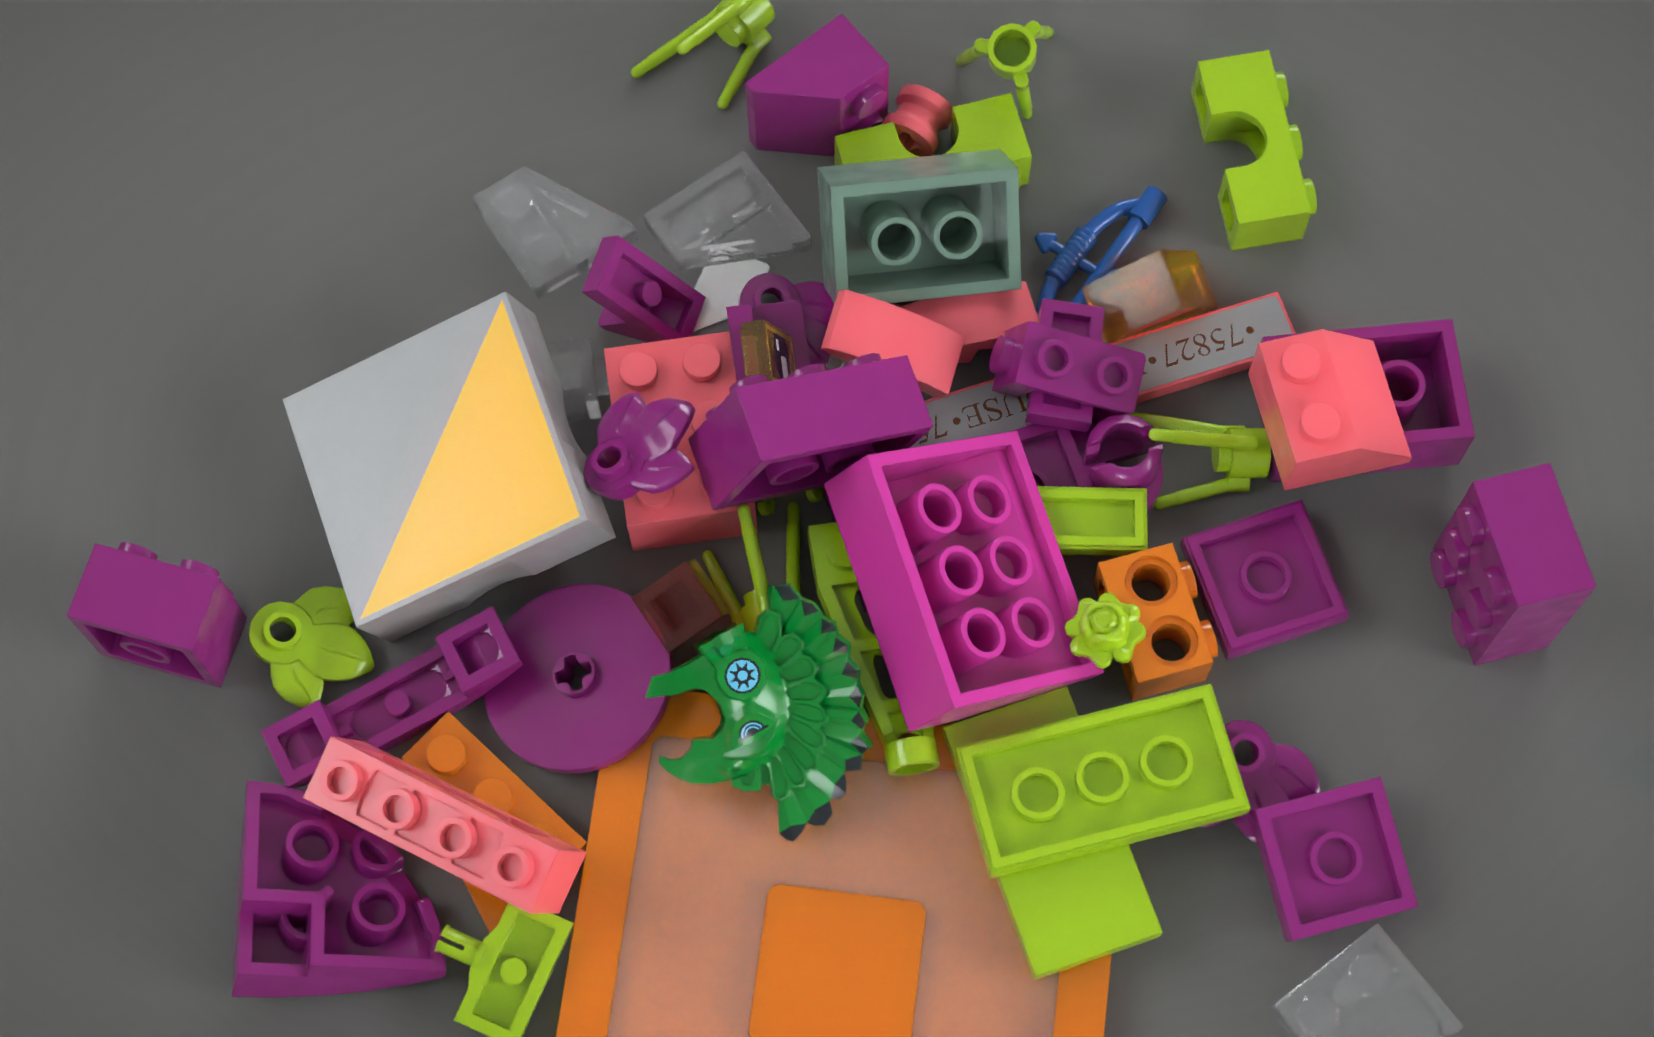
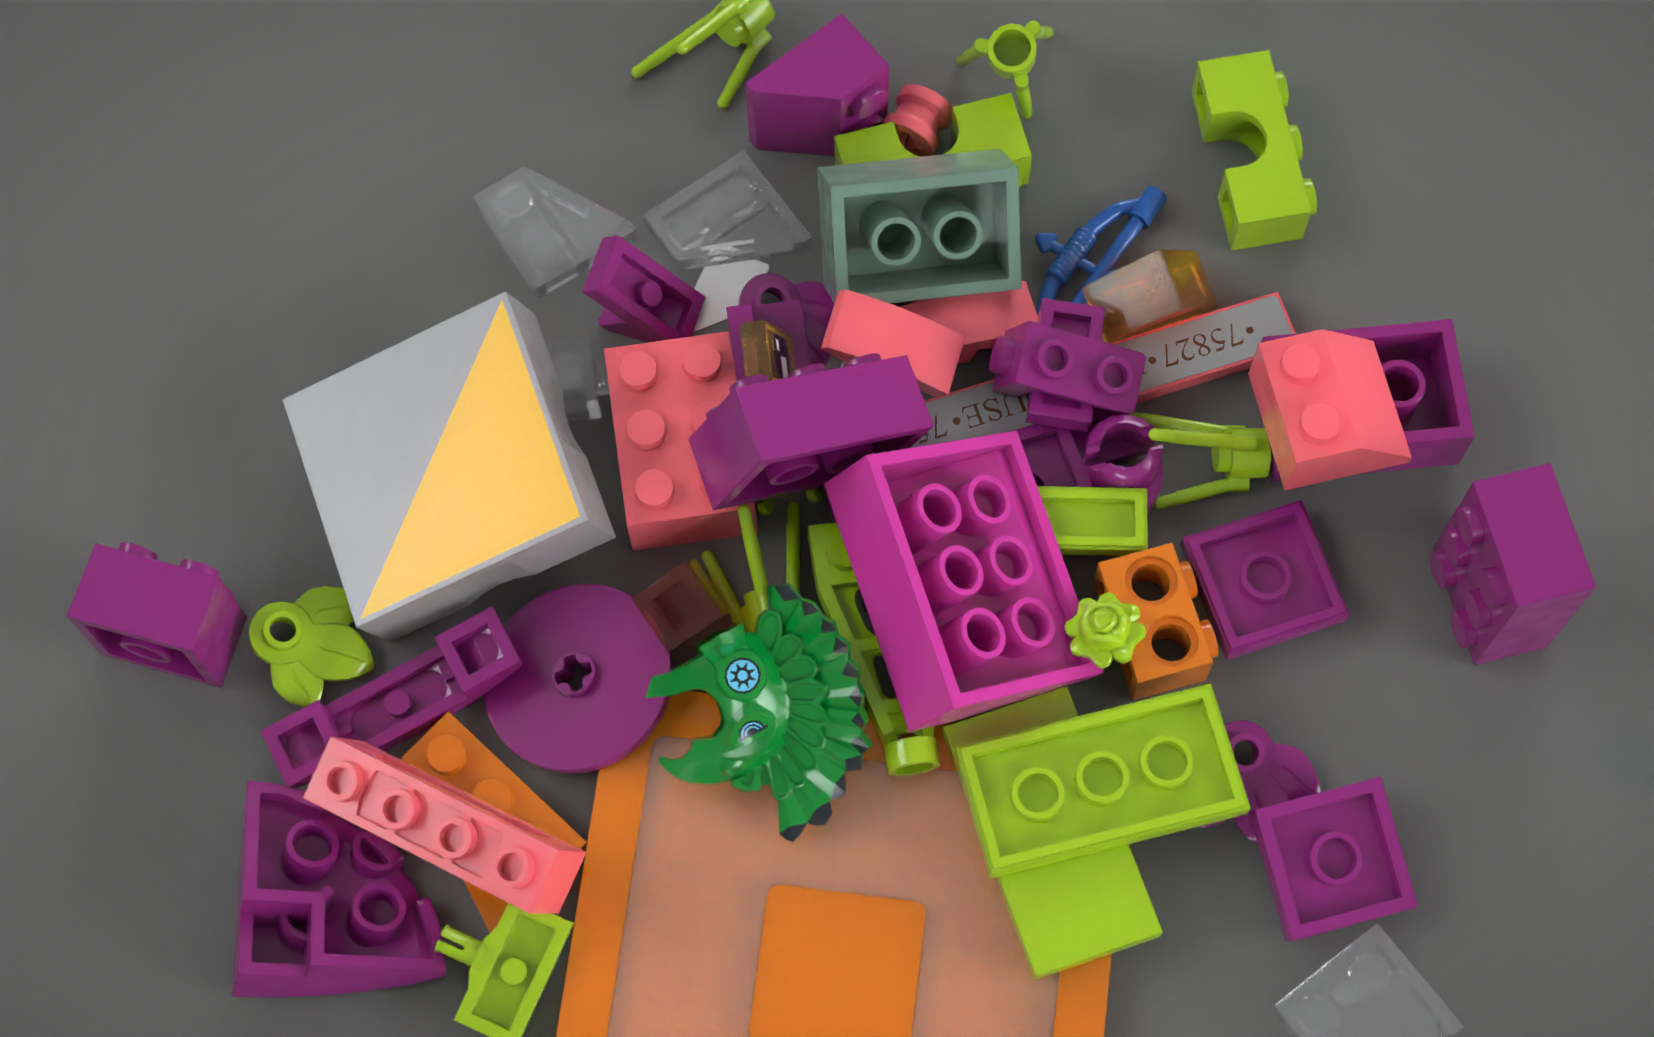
magenta plate [584,392,696,500] -> none

